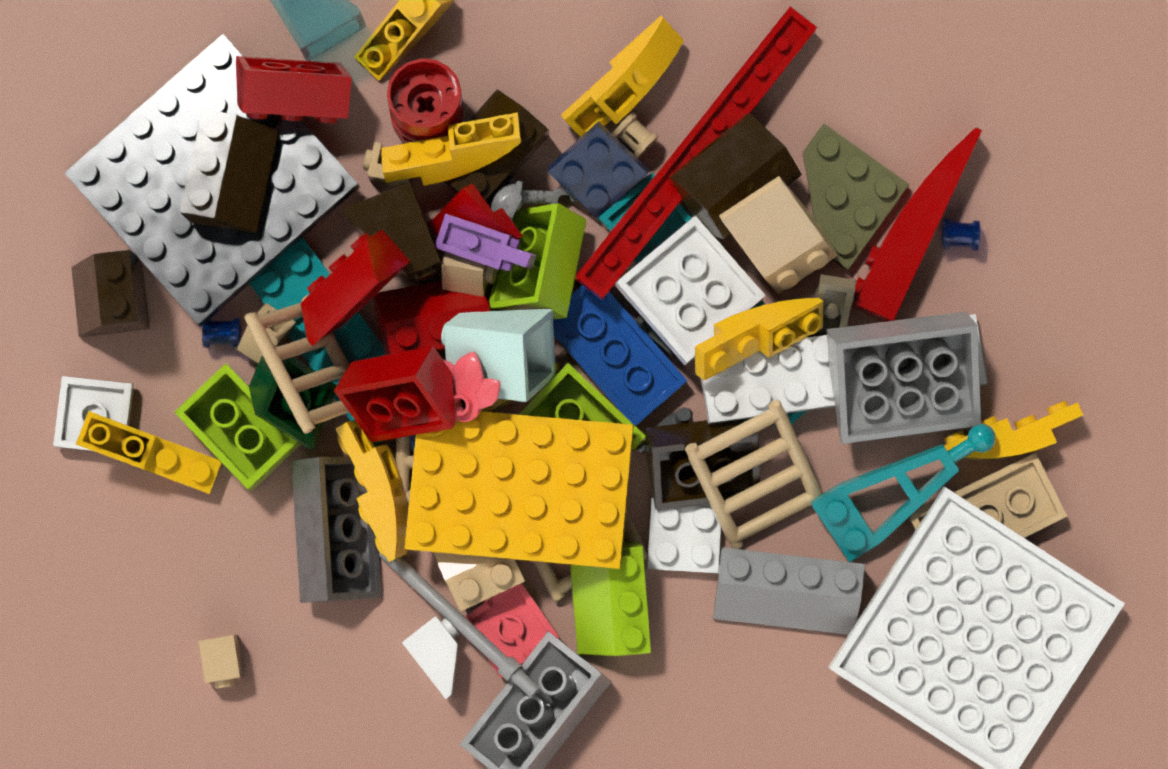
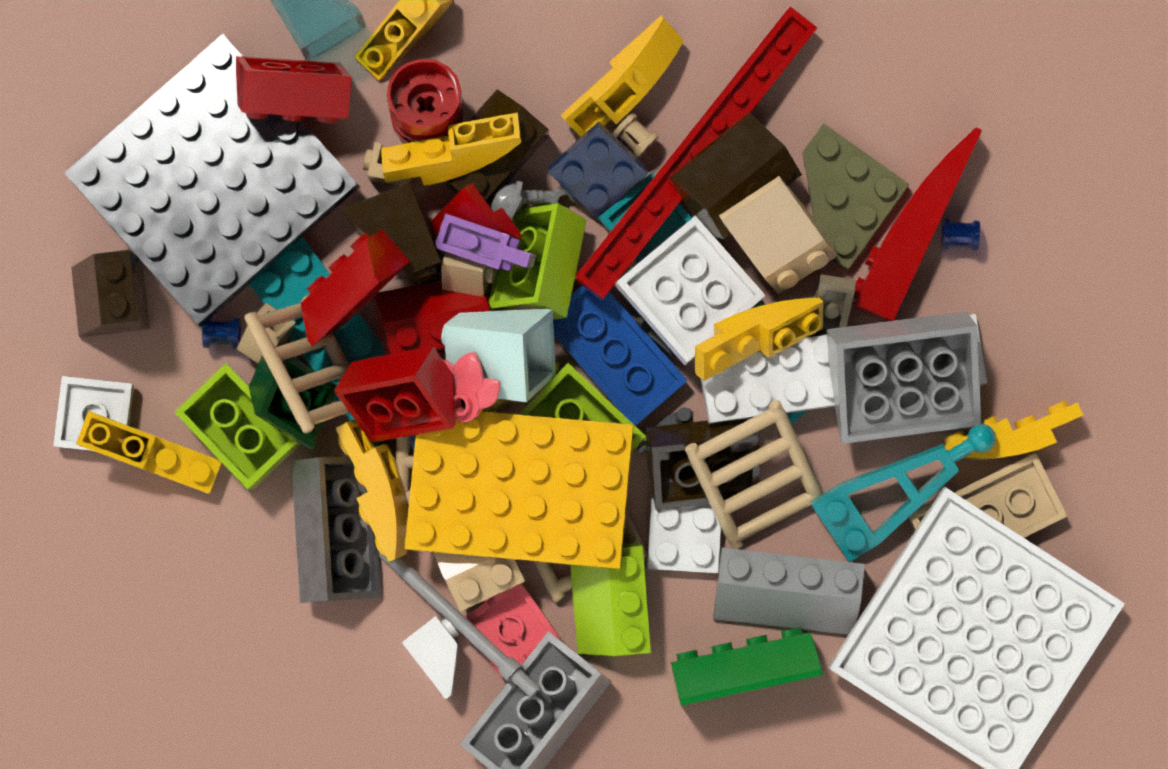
dark brown slope [180,109,280,234] -> none
tan brick [198,635,244,689] -> none
none -> green slope [670,627,823,706]

